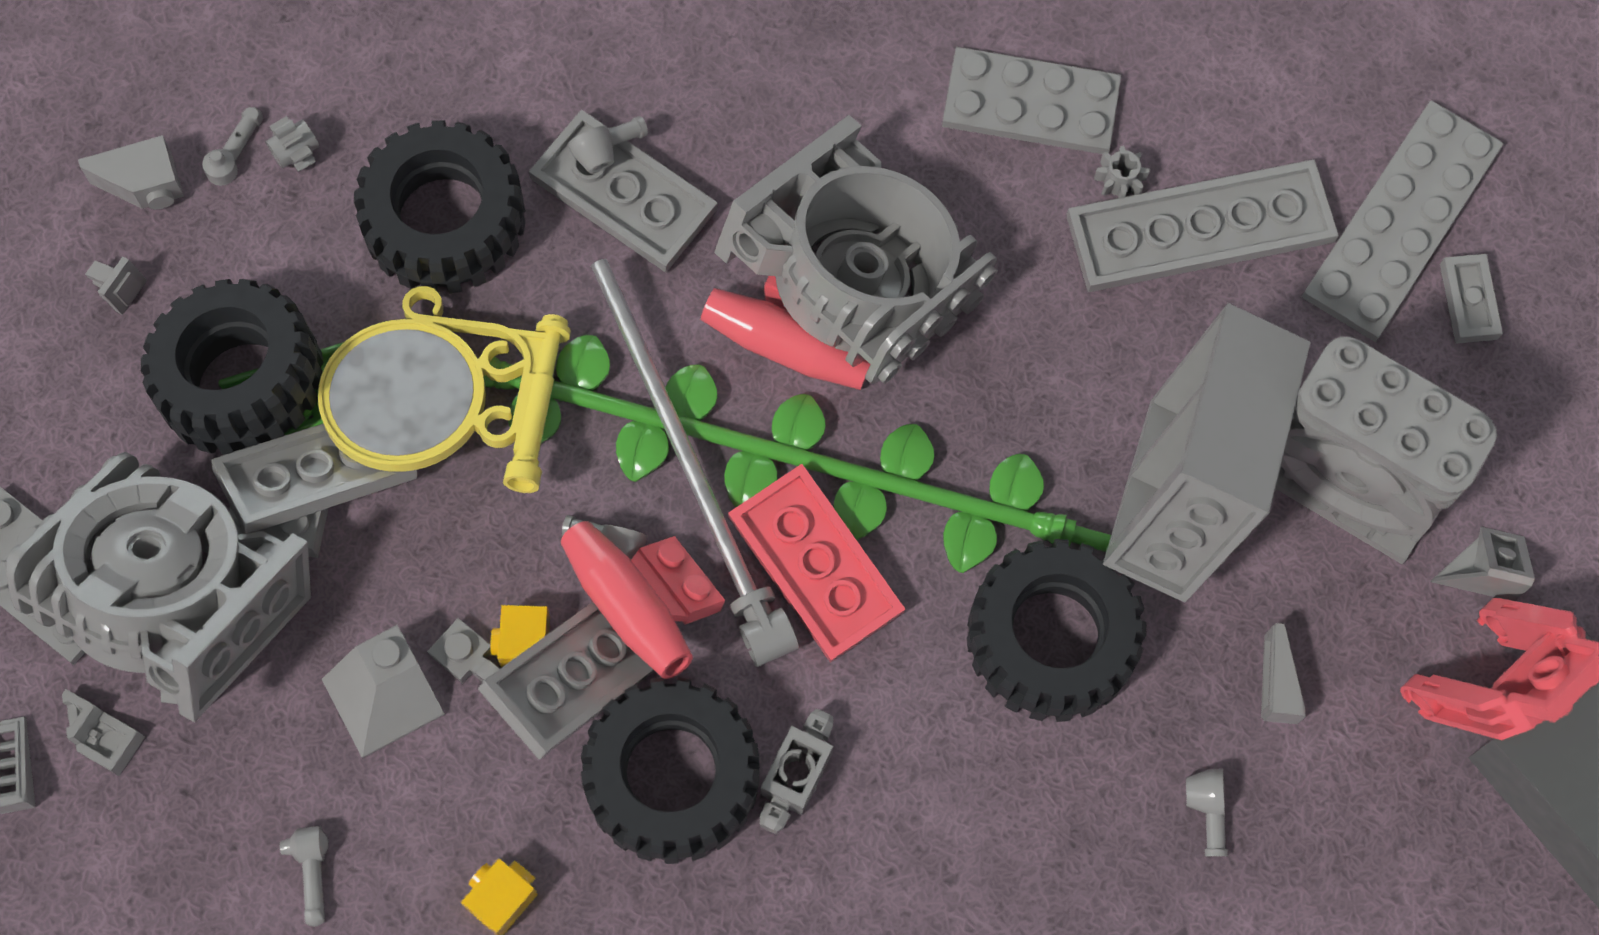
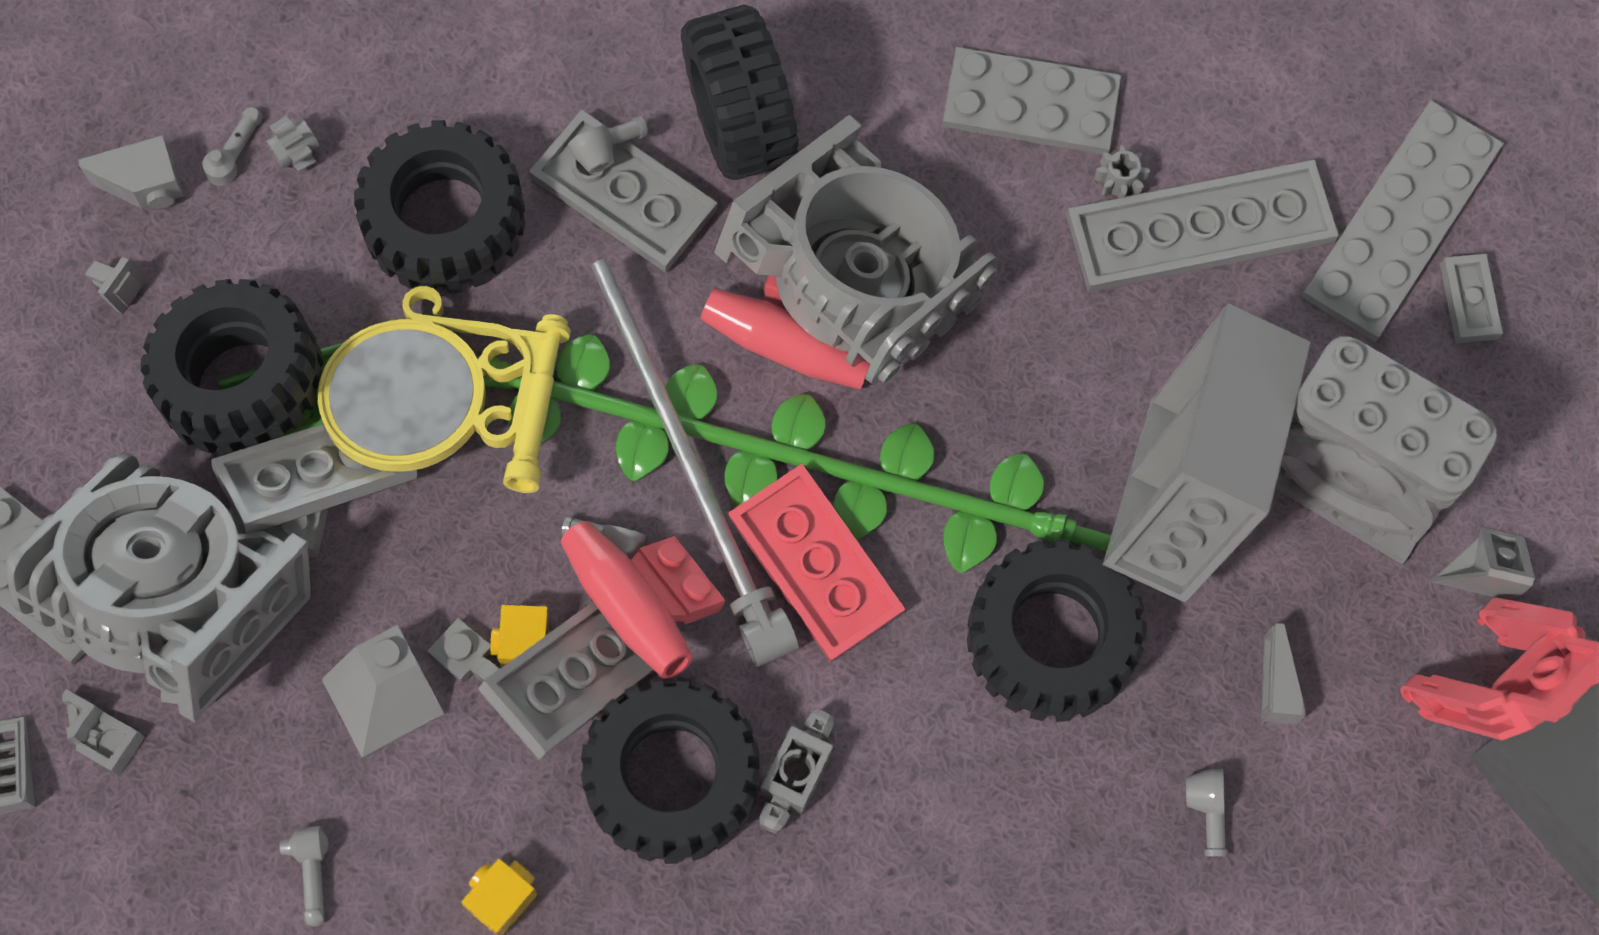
none -> black tyre [680,4,799,180]

